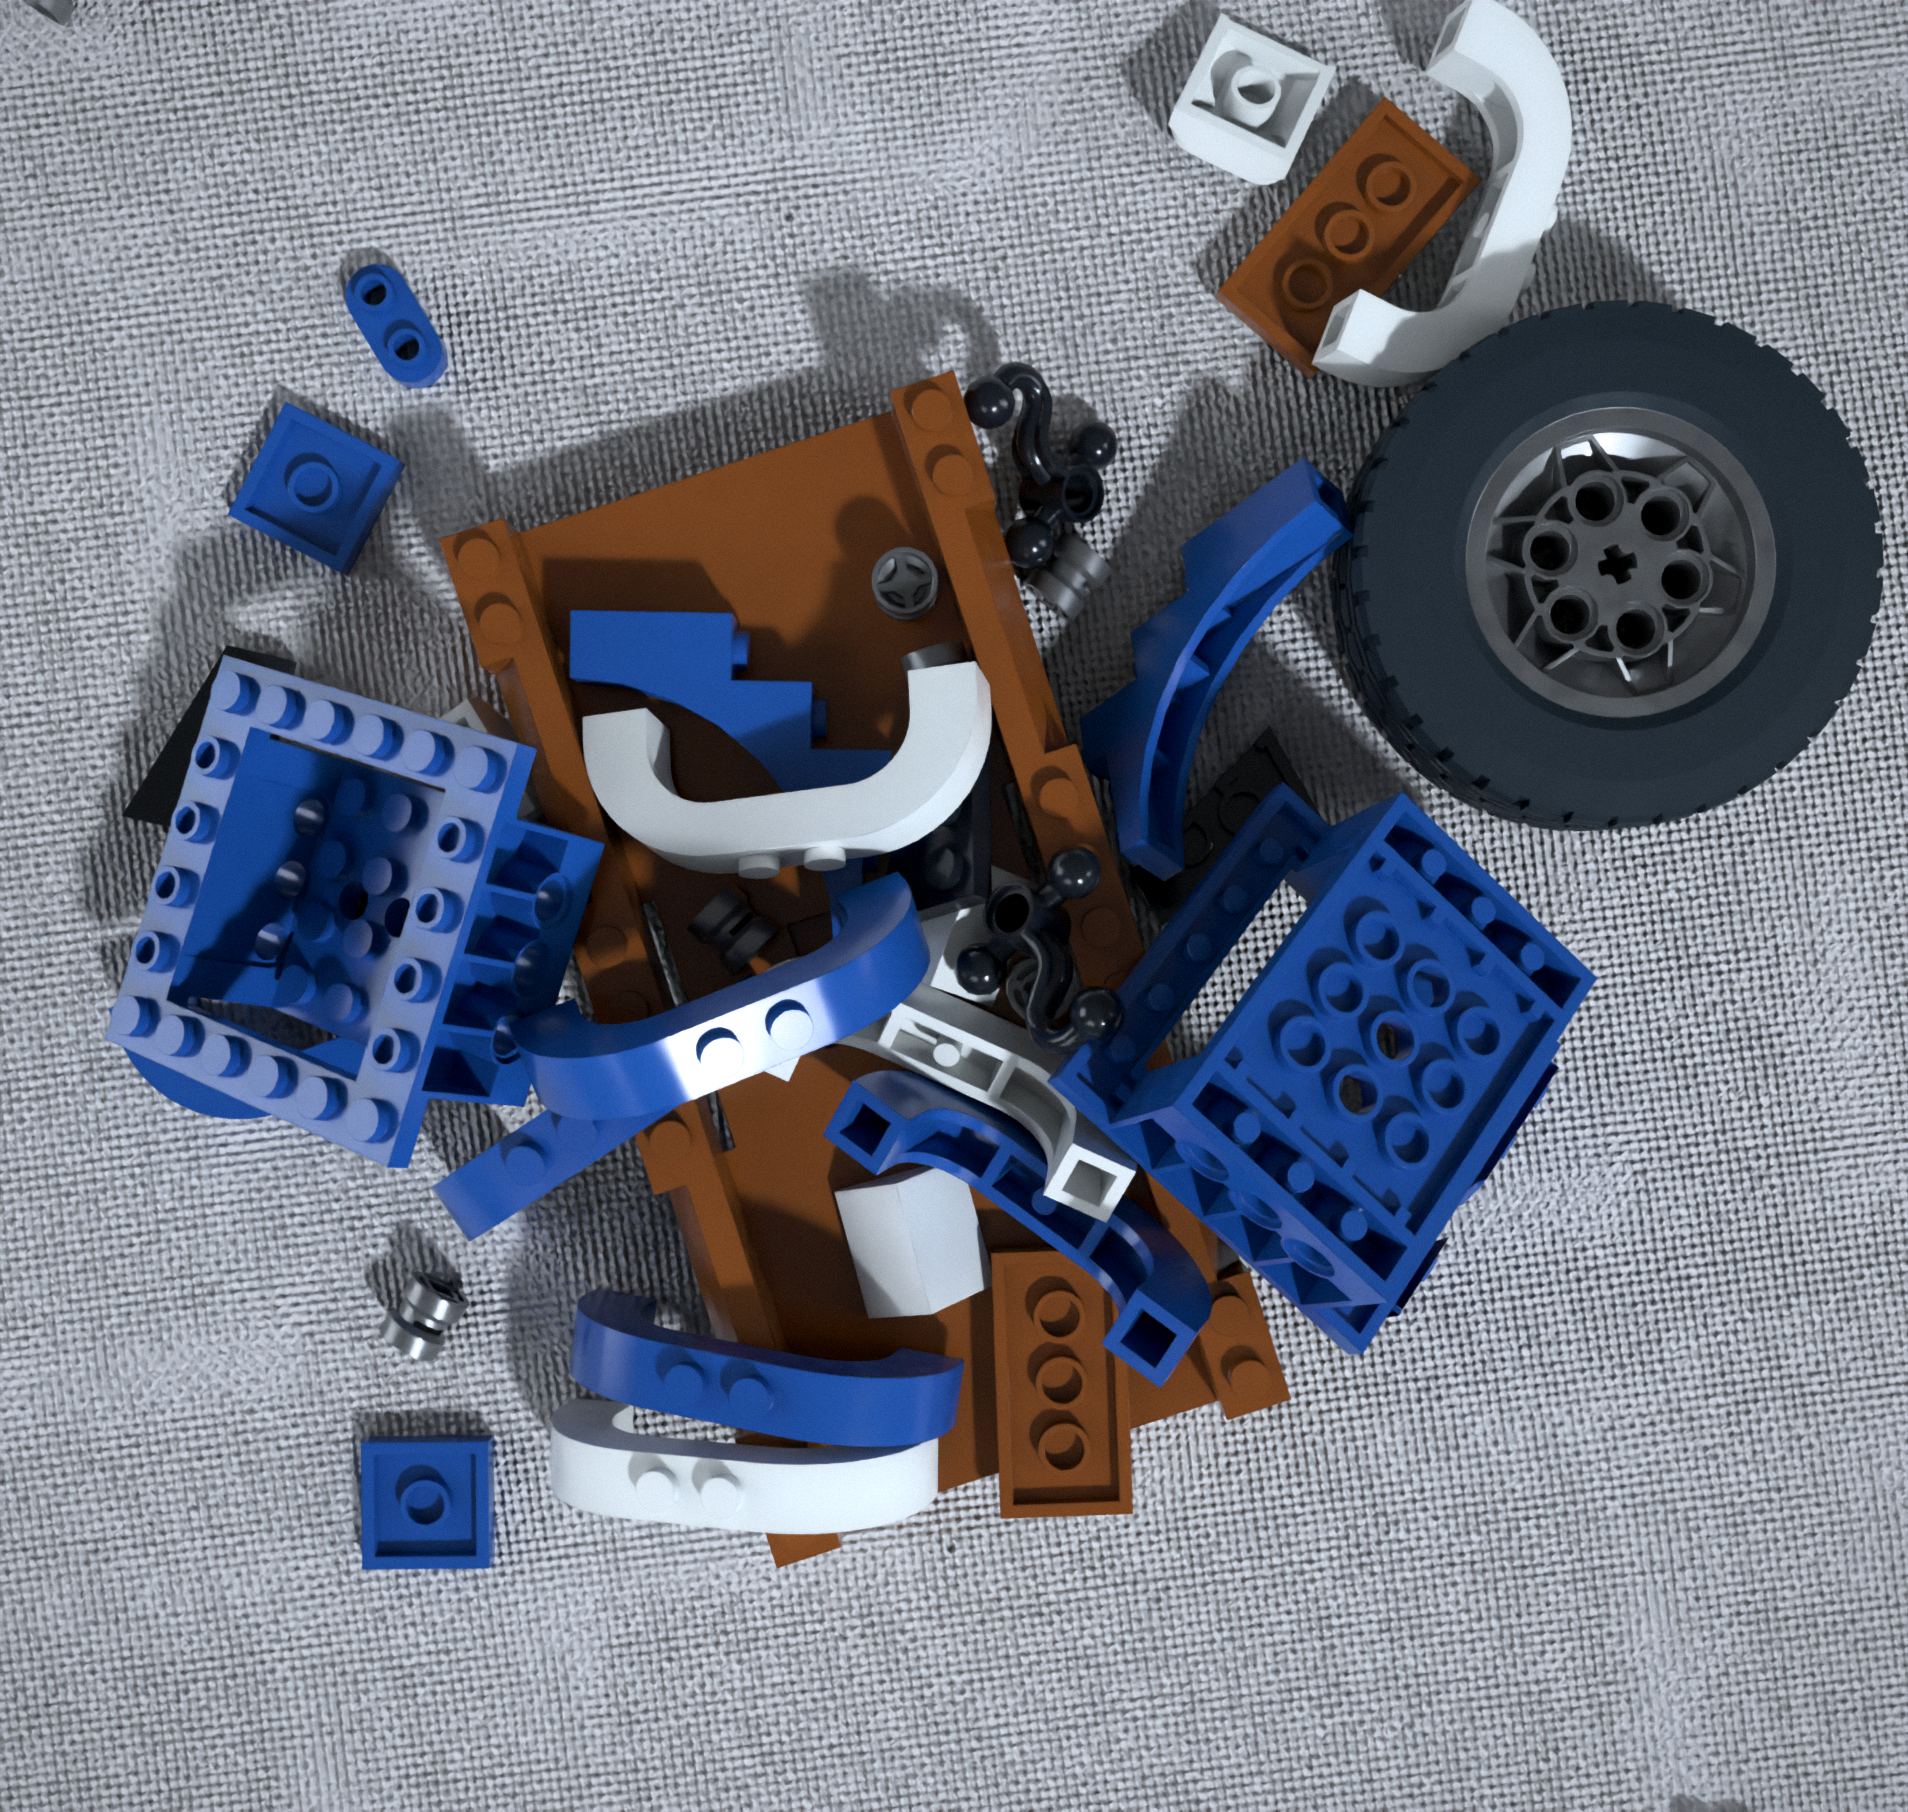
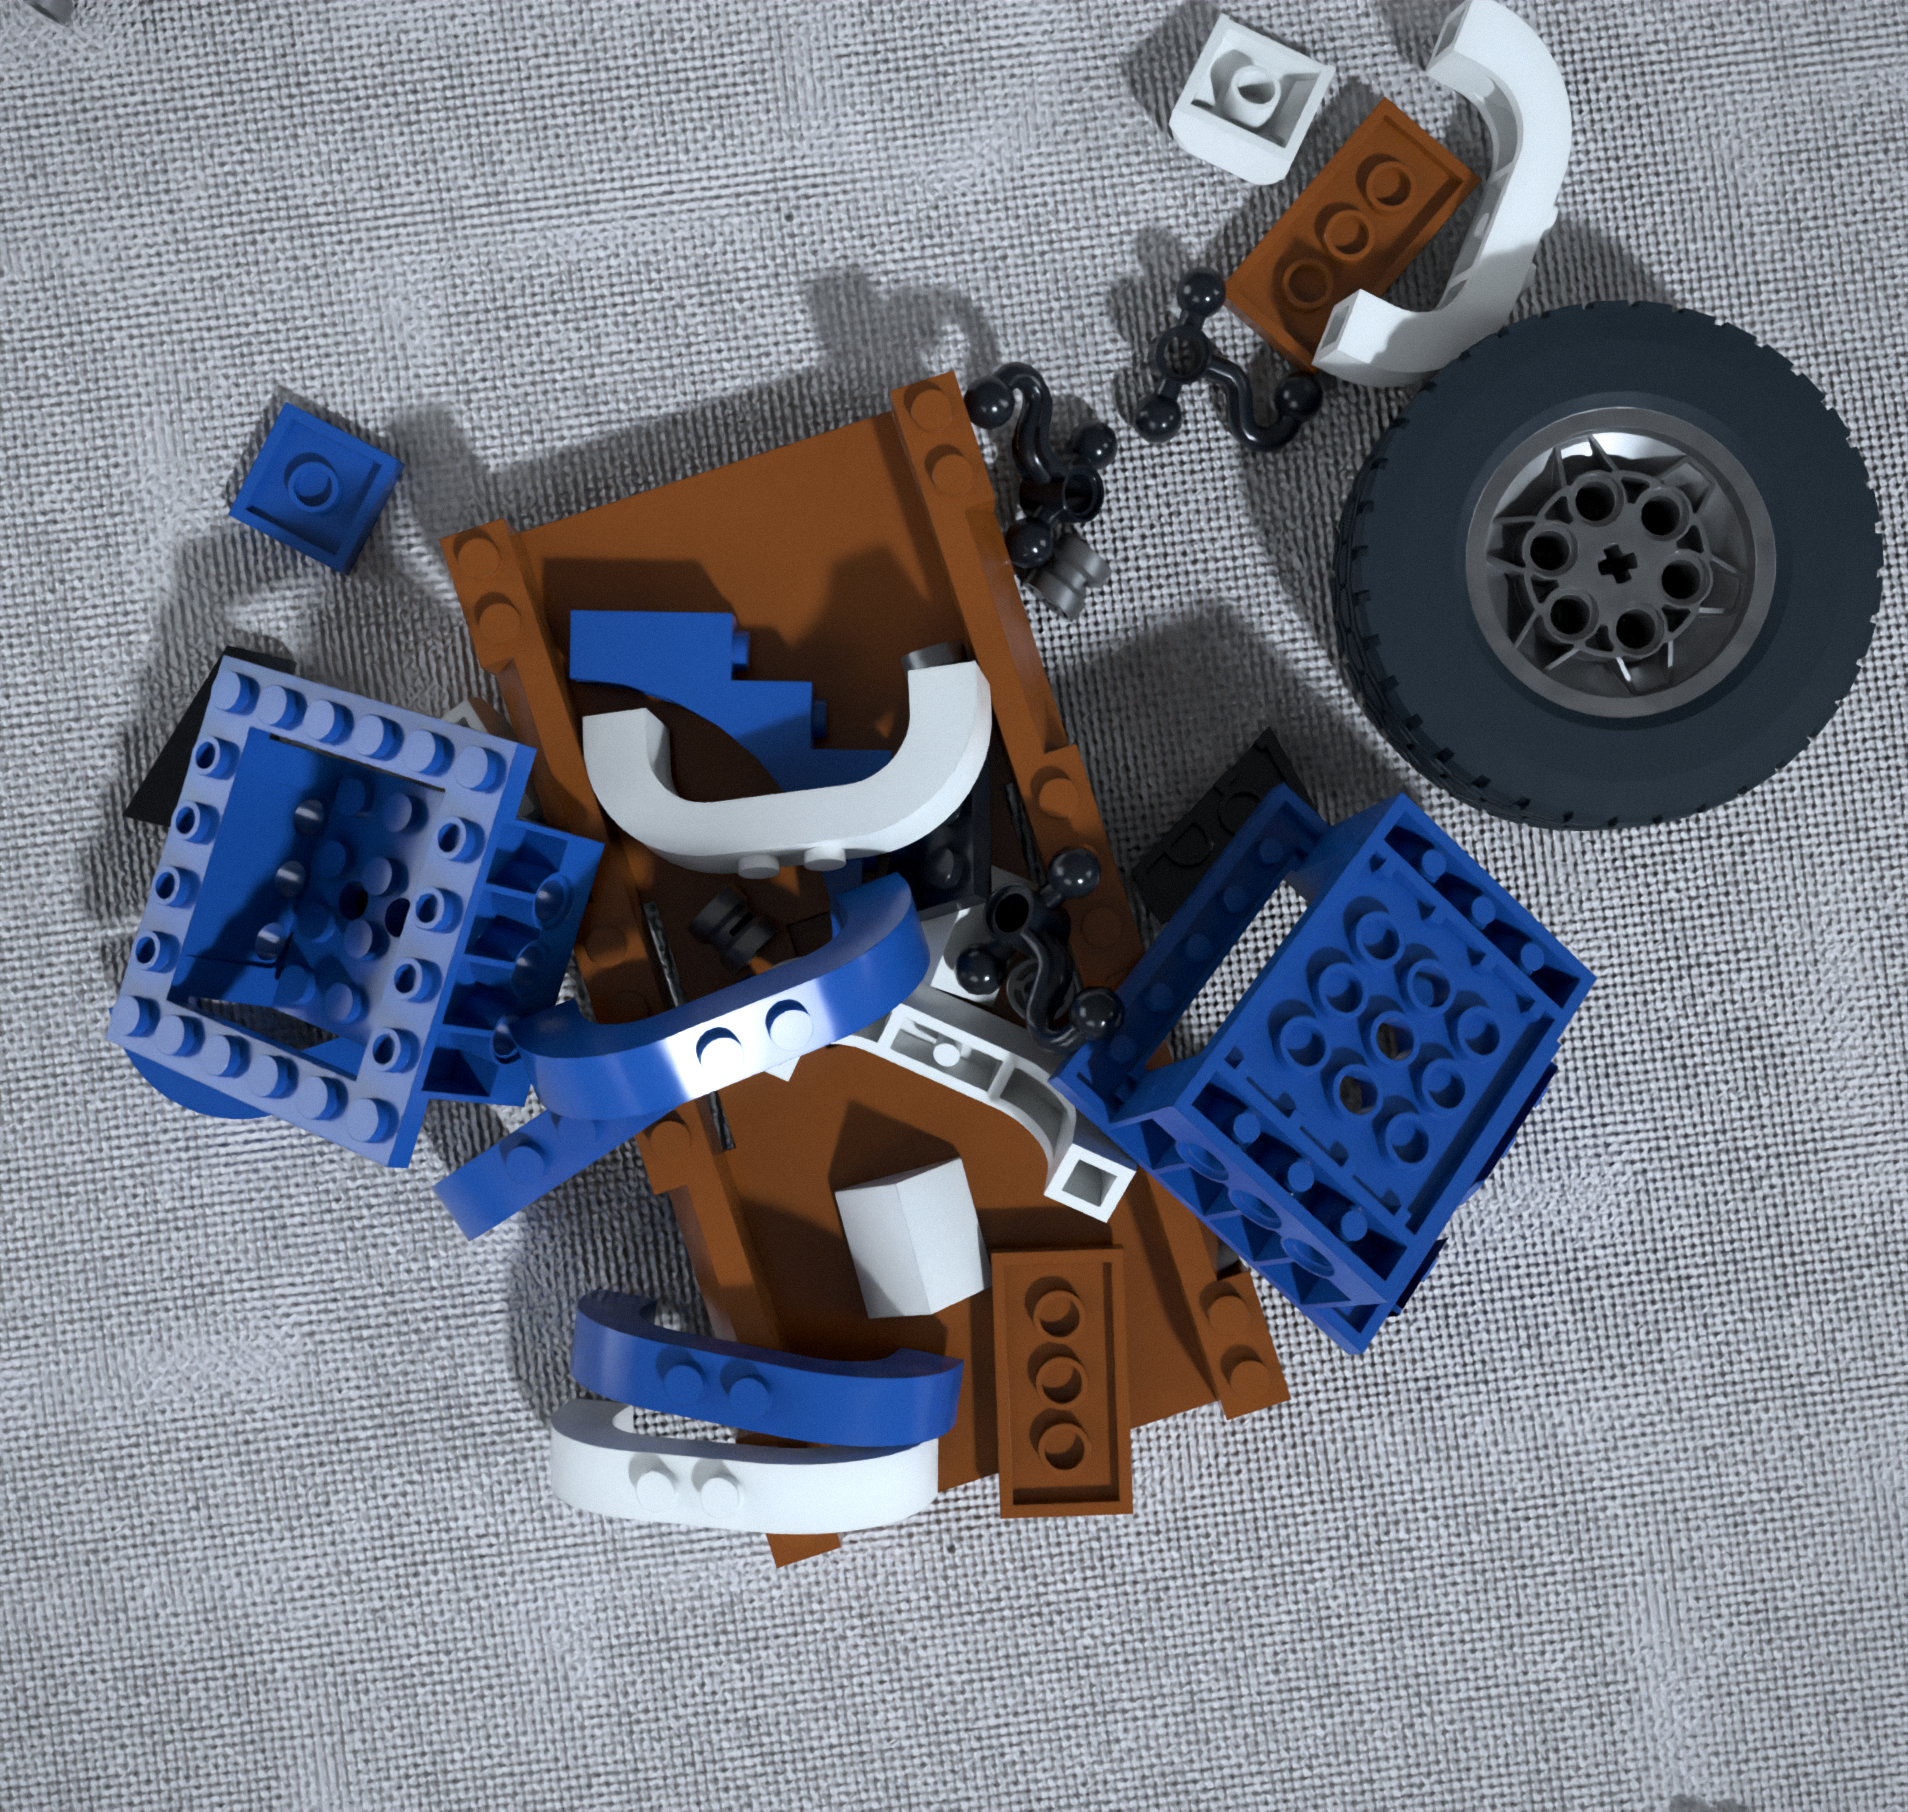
blue plate [345,264,448,389] -> none
blue tile [361,1435,495,1570] -> none
flat silver wheel [379,1271,469,1361] -> none
blue arch [823,1070,1212,1388] -> none
flat silver wheel [872,547,938,622] -> none
blue arch [1080,457,1353,881] -> none
none -> black piece [1133,266,1324,453]

